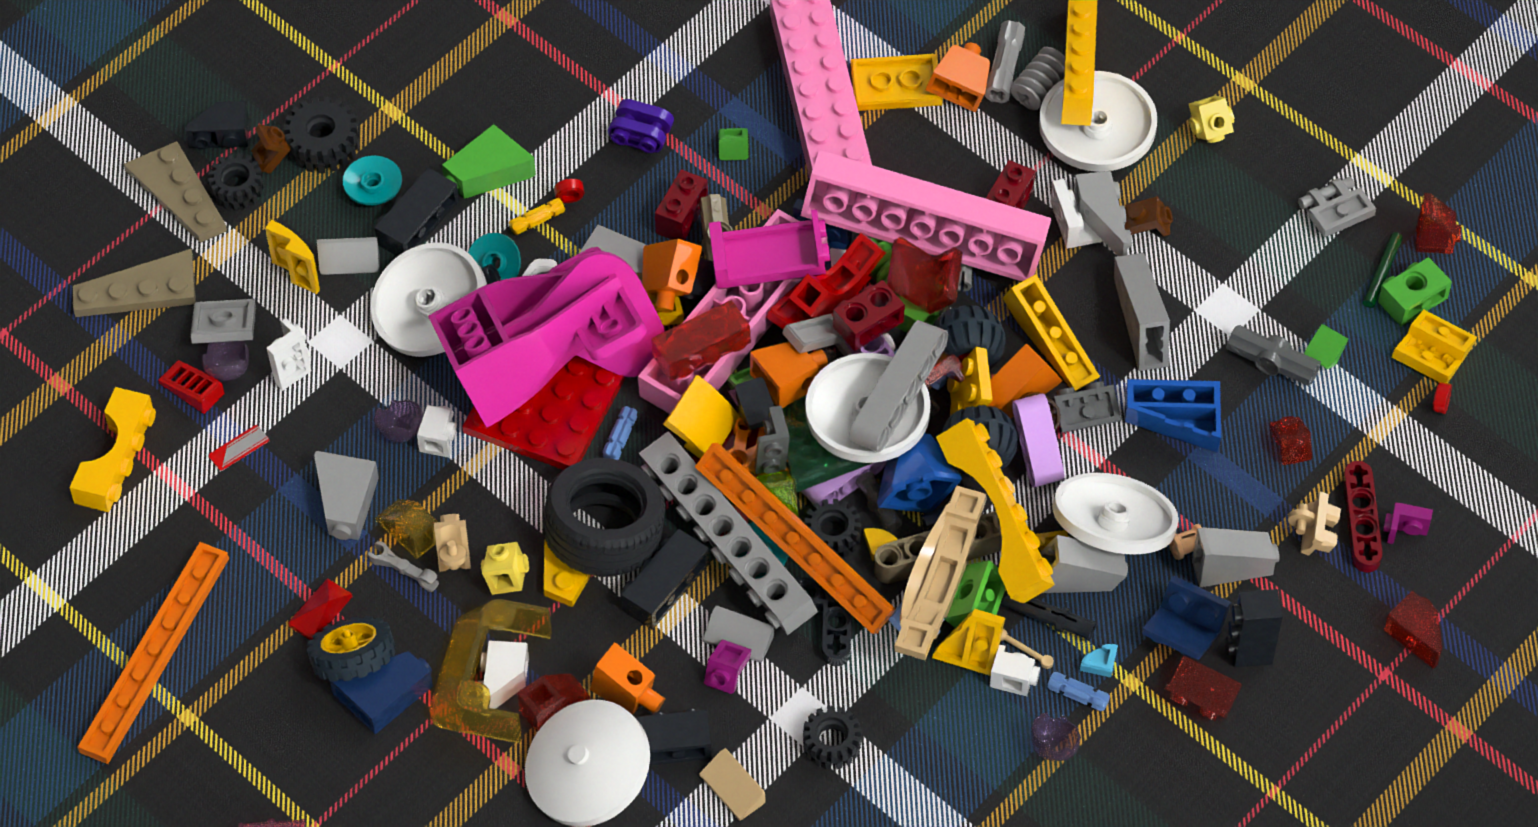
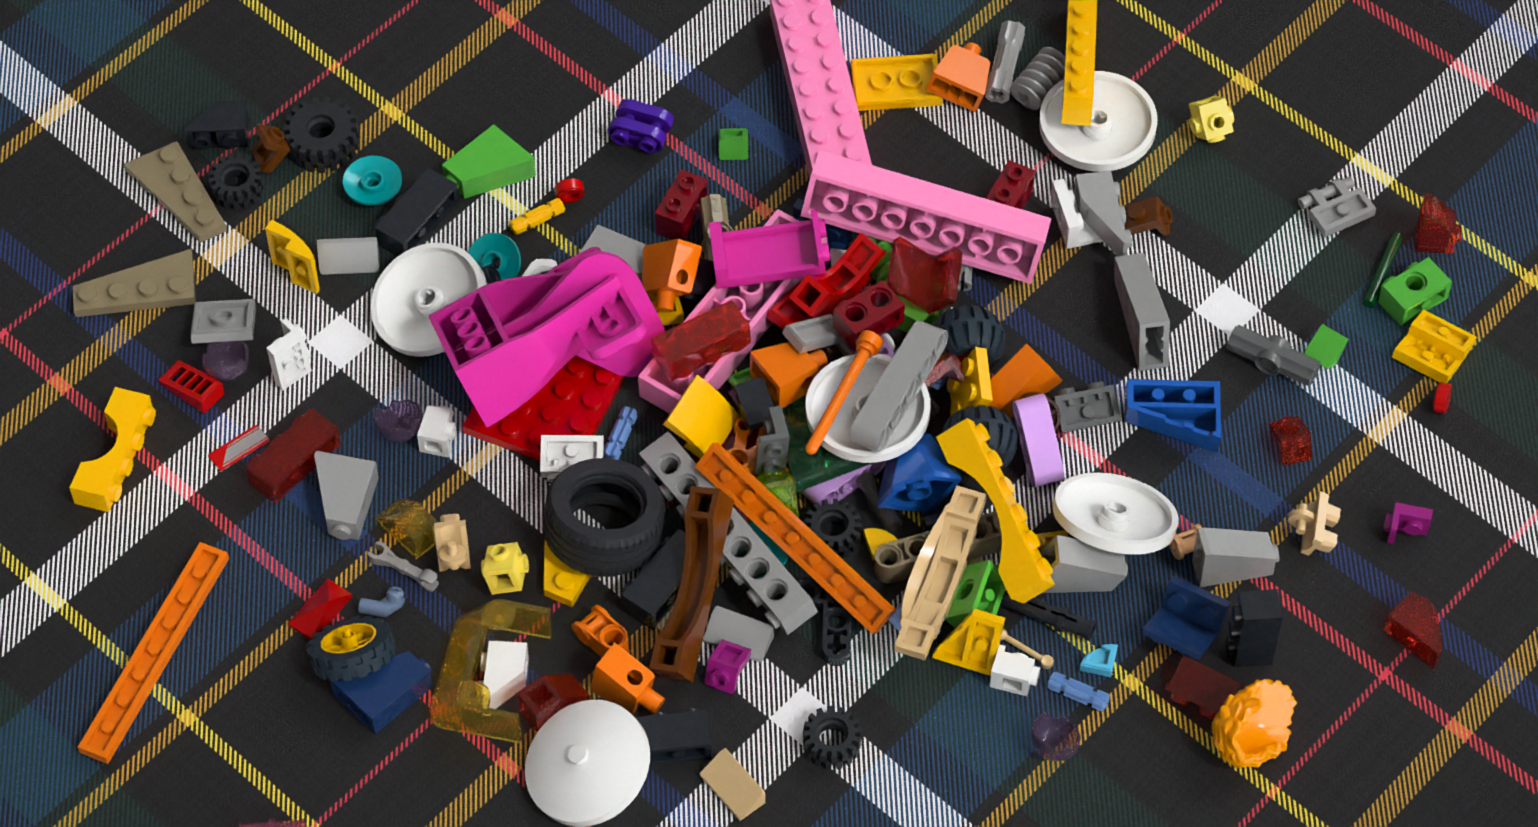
yellow slope [1003,274,1100,391] -> none
dark red beam [1343,461,1383,573] -> none
none -> clear red brick [246,408,341,504]
none -> sand blue arm [358,587,405,617]
none -> white bracket [540,435,604,482]
none -> orange piece [571,604,630,658]
none -> reddish brown arch [649,486,734,683]
none -> orange piece [805,330,883,455]
none -> light orange hair [1212,679,1297,768]

